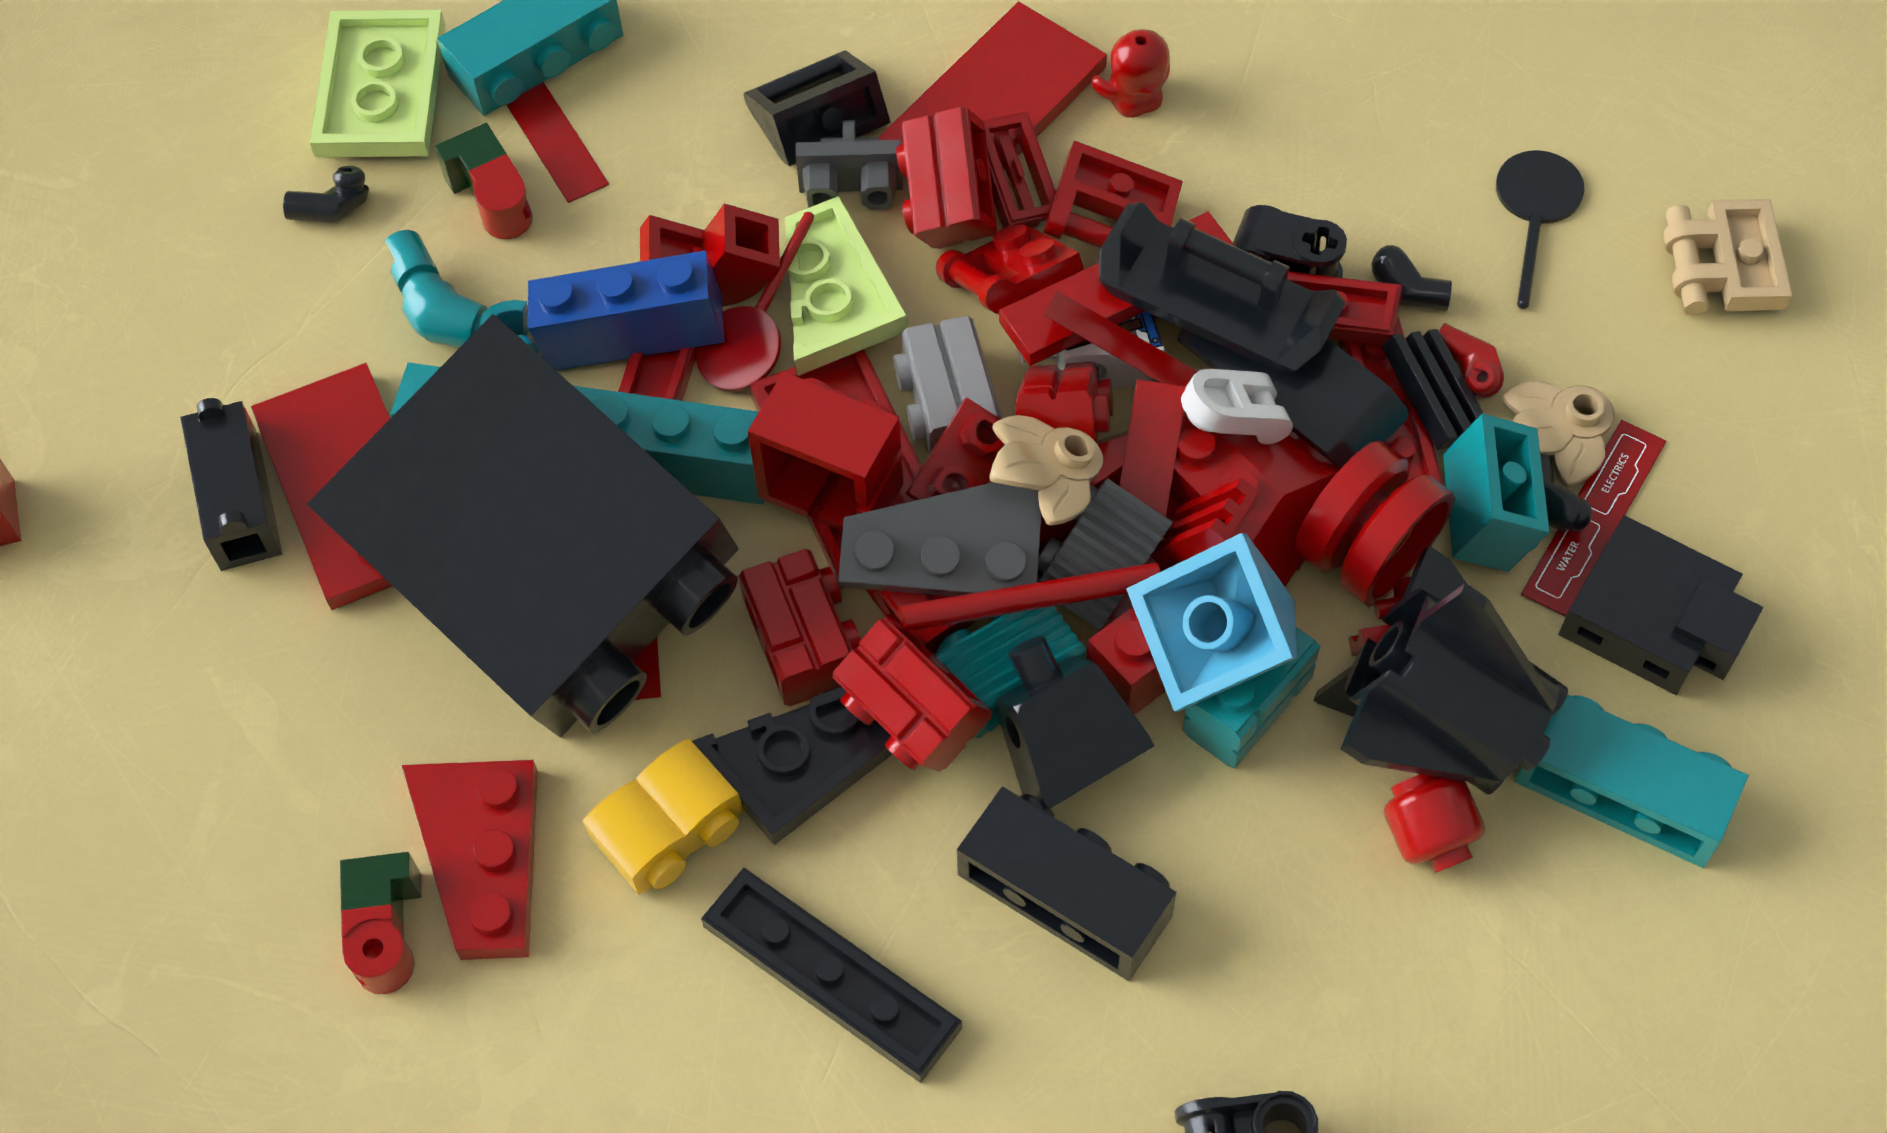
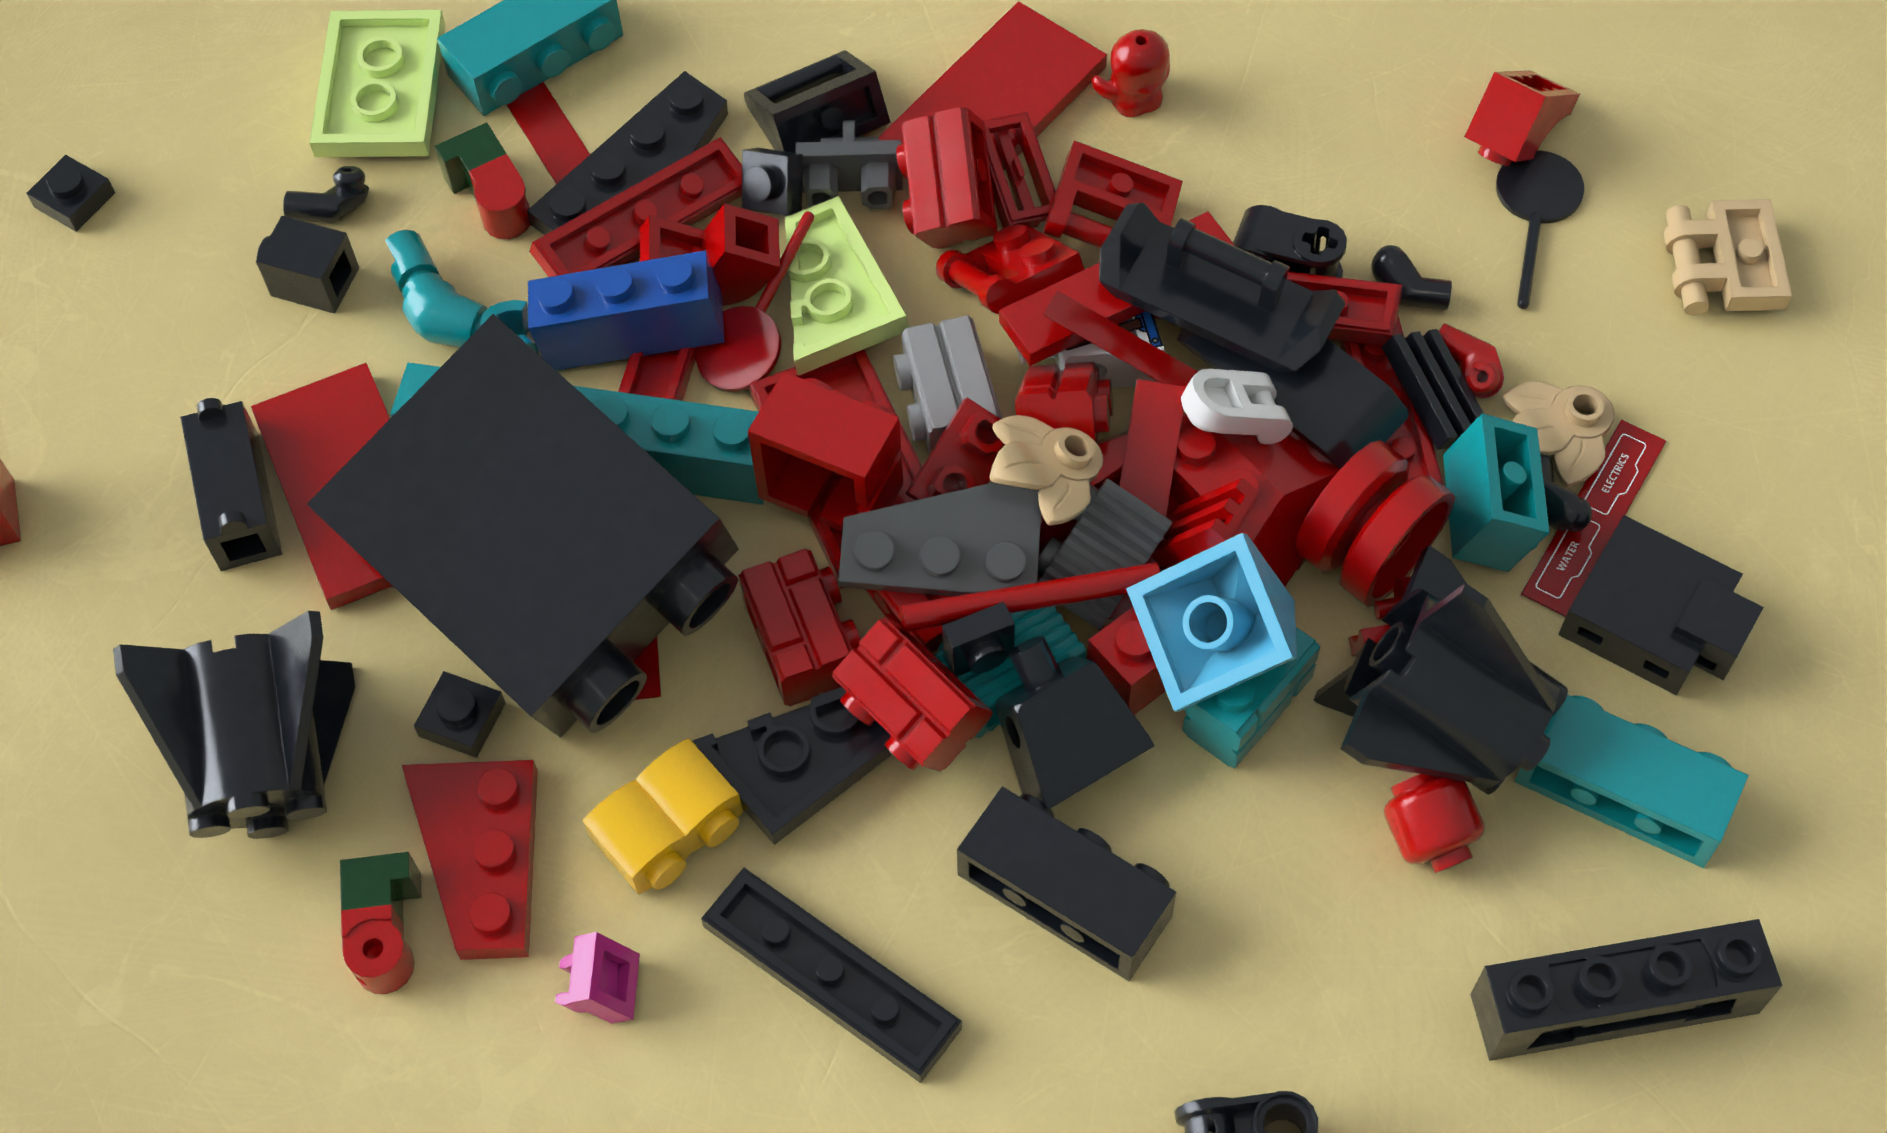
none -> black plate [26,155,115,232]
none -> black brick [113,610,355,839]
none -> black brick [256,216,360,314]
none -> black plate [414,671,506,758]
none -> black wing [527,71,728,235]
none -> red tile [529,137,742,277]
none -> dark pink tile [555,932,640,1024]
none -> black plate [742,147,803,216]
none -> black plate [942,602,1015,677]
none -> red arch [1464,70,1580,166]
none -> black brick [1470,919,1783,1061]

